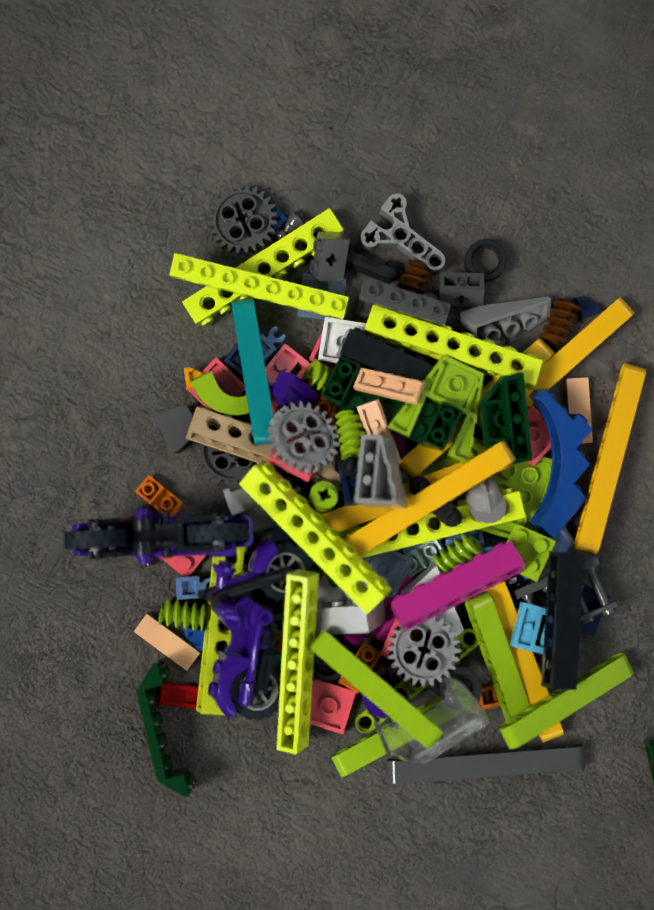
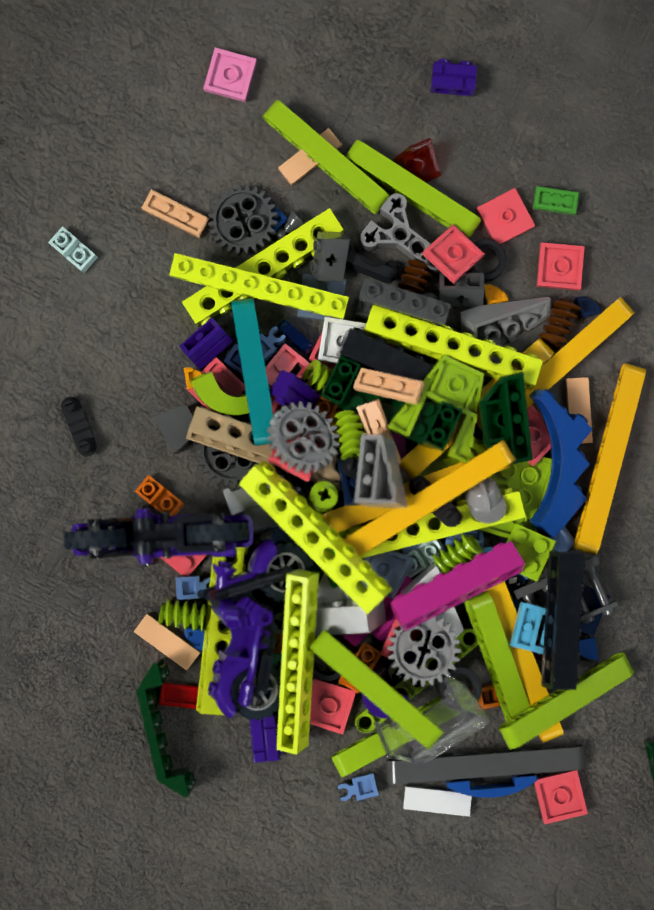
none -> light aqua slope [48,226,98,273]
none -> black piece [61,396,97,457]
none -> light nougat tile [142,189,210,239]
none -> dark purple brick [179,317,233,370]
none -> bright pink plate [203,48,257,102]
none -> dark purple brick [249,713,285,763]
none -> lime beam [262,99,390,214]
none -> clear blue beam [277,319,314,355]
none -> light nougat tile [278,128,342,186]
none -> medium blue plate [337,772,379,801]
none -> lime beam [345,140,481,239]
none -> clear red slope [392,138,441,182]
none -> white tile [403,785,472,817]
none -> coral plate [422,224,485,284]
none -> dark purple brick [430,59,477,96]
none -> blue slope [445,773,537,798]
none -> coral plate [476,188,535,244]
none -> light orange tile [484,284,509,305]
none -> bright green plate [532,186,579,215]
none -> coral plate [534,770,588,824]
none -> coral plate [536,242,584,291]
none -> blue tile [579,637,599,660]

